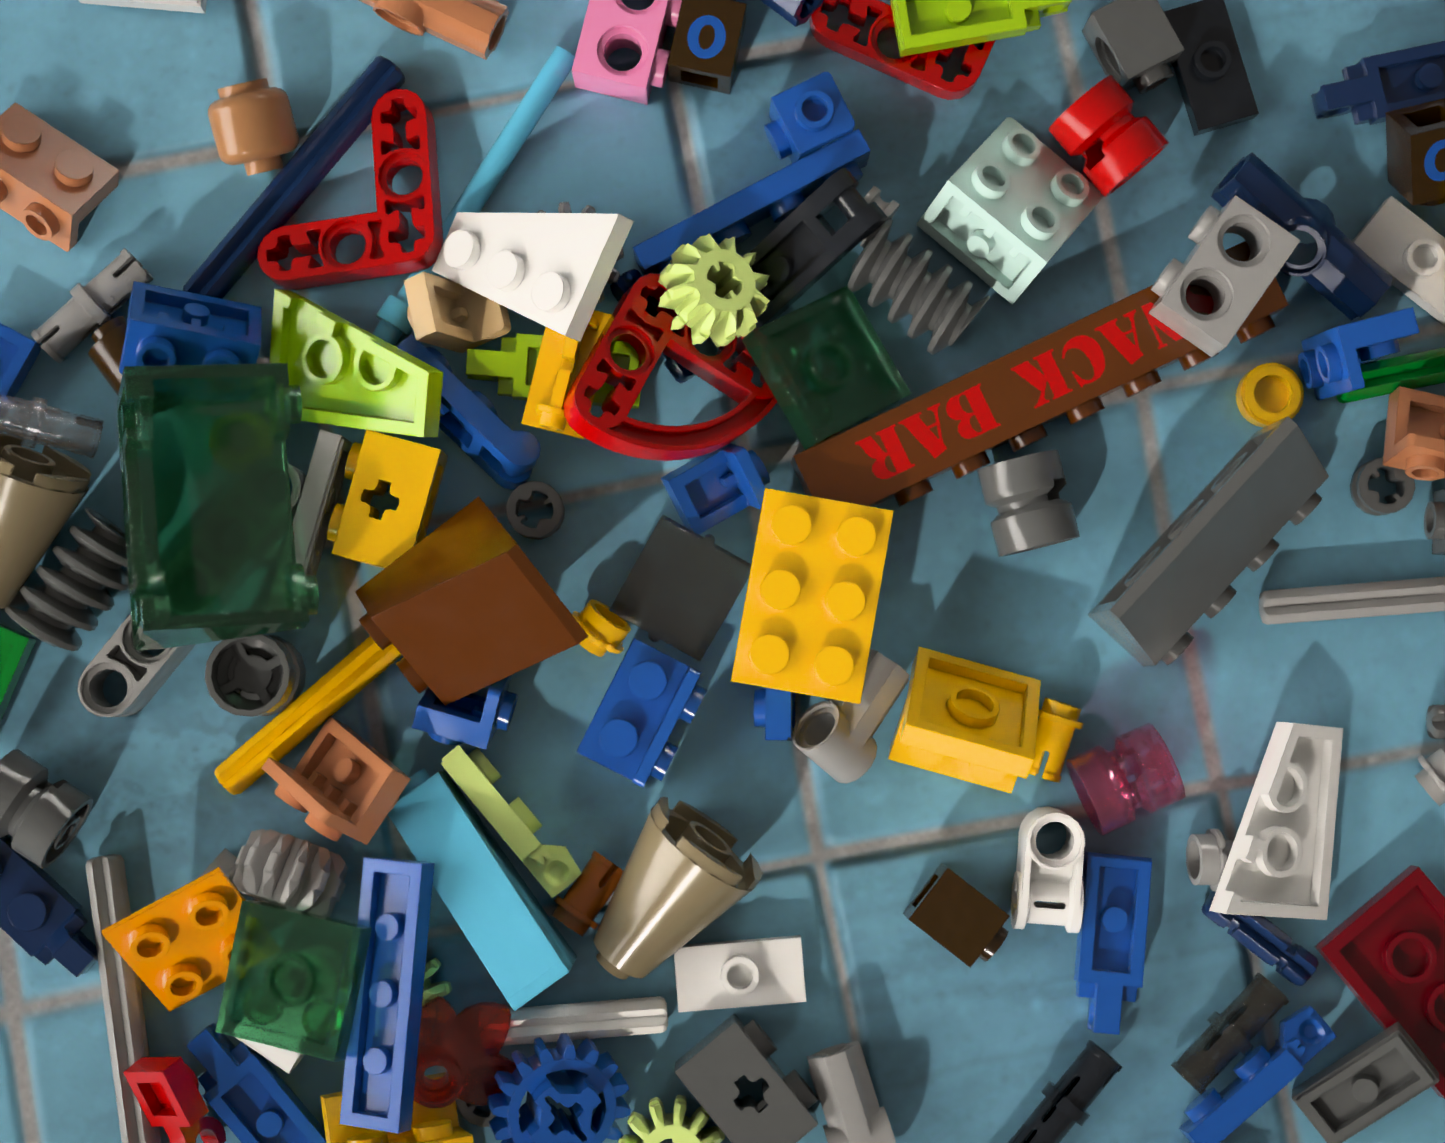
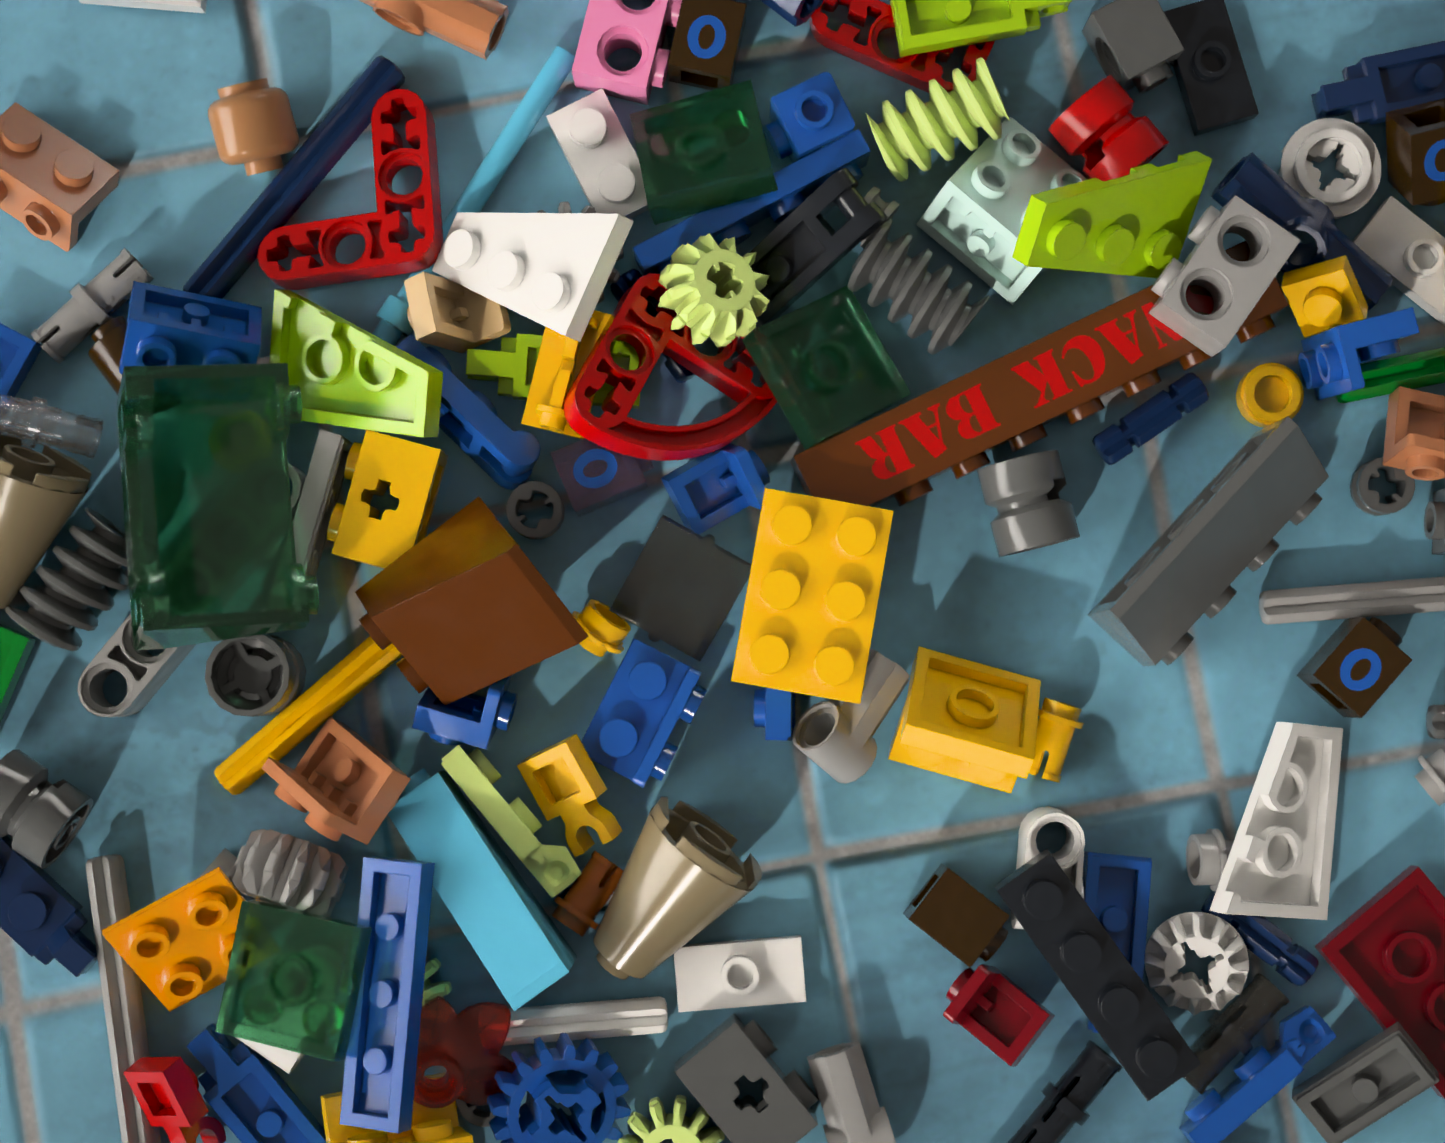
clear pink wheel [1066,723,1186,836] -> none
none -> yellow plate [516,733,623,857]
none -> white plate [546,88,660,219]
none -> clear purple brick [550,438,654,517]
none -> clear green plate [630,79,778,225]
none -> yellowish green piece [866,57,1010,182]
none -> dark red bracket [943,964,1055,1067]
none -> black plate [994,849,1201,1101]
none -> lime wing [1012,151,1212,278]
none -> dark blue axle [1092,372,1210,465]
none -> white gear [1144,912,1249,1016]
none -> white gear [1278,118,1382,219]
none -> yellow plate [1281,255,1368,338]
none -> dark brown brick [1297,617,1412,718]

